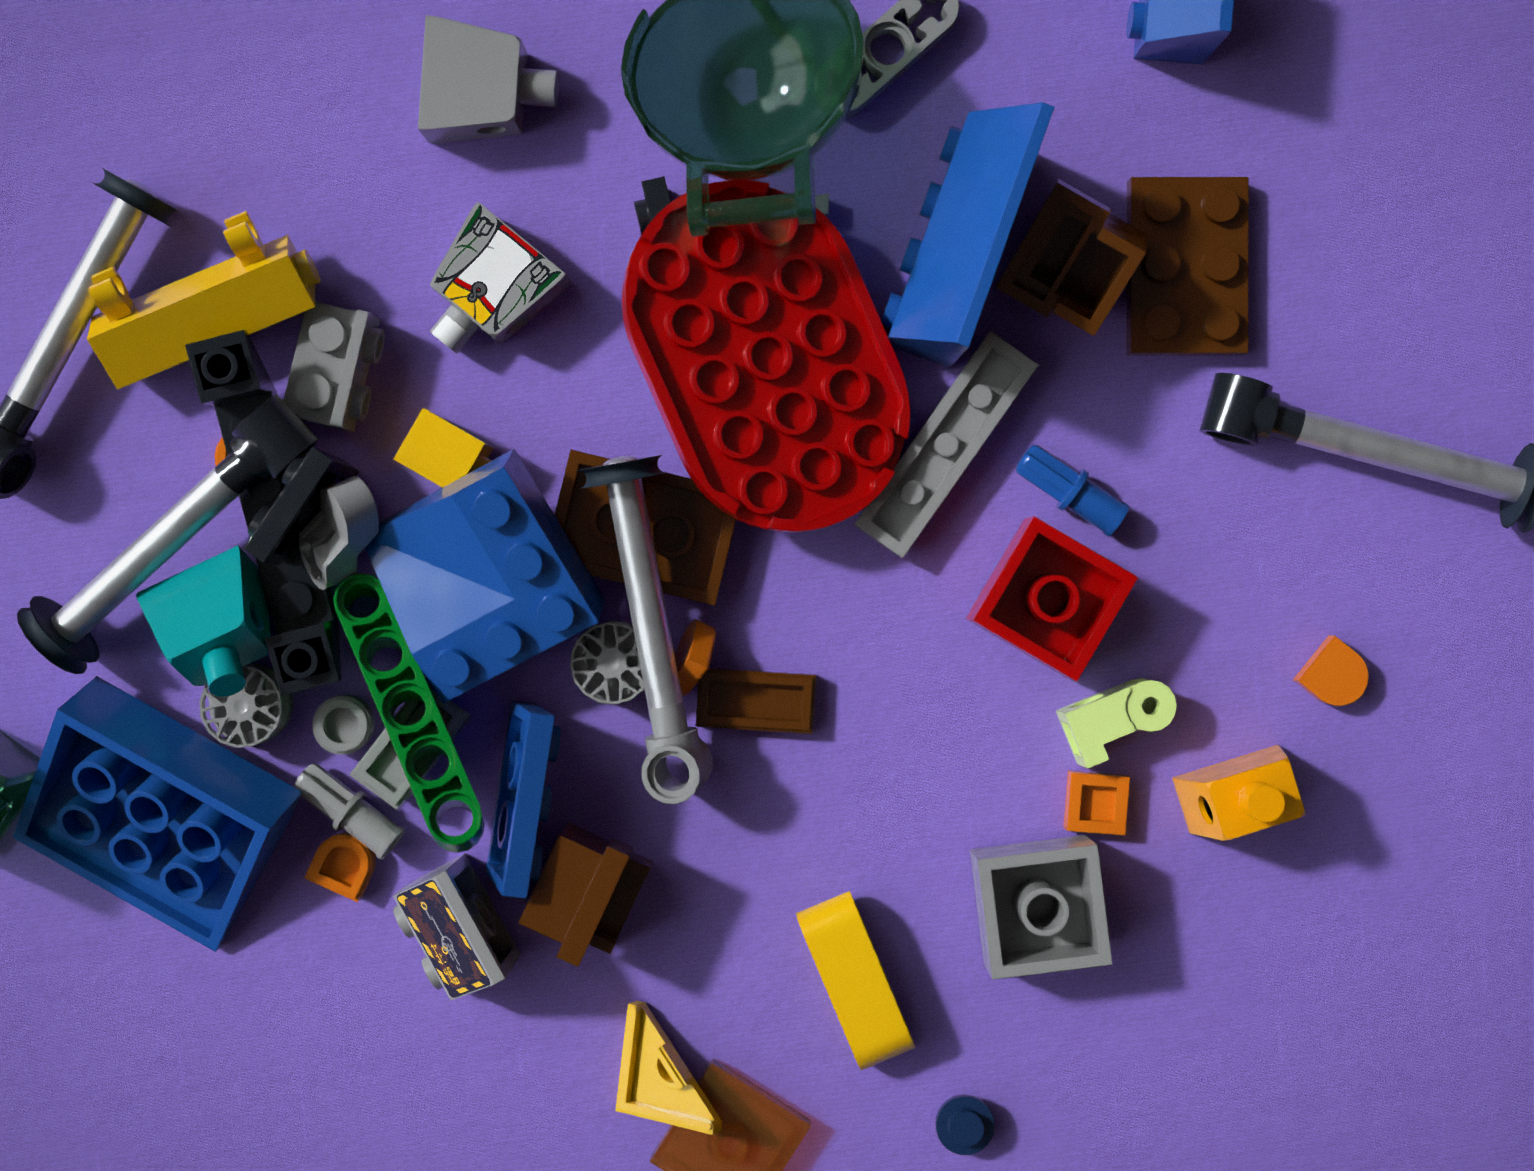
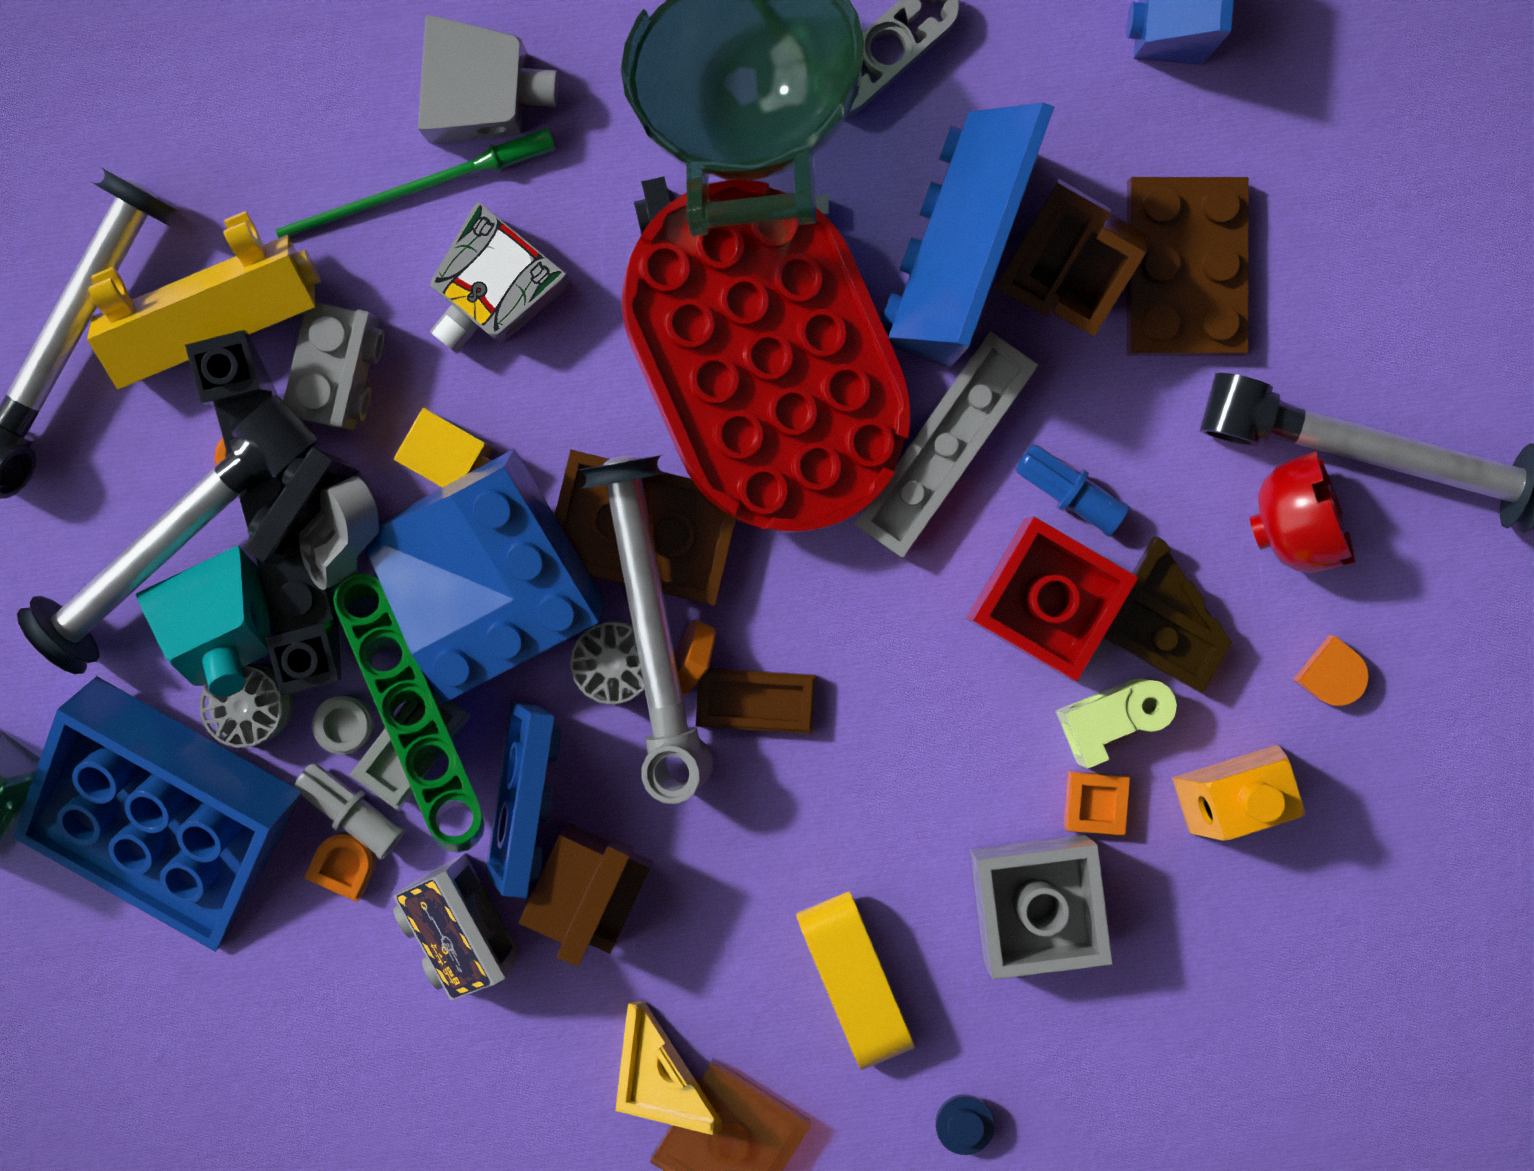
none -> green piece [276,127,557,238]
none -> dark brown wing [1103,536,1232,694]
none -> red cylinder [1249,450,1356,573]

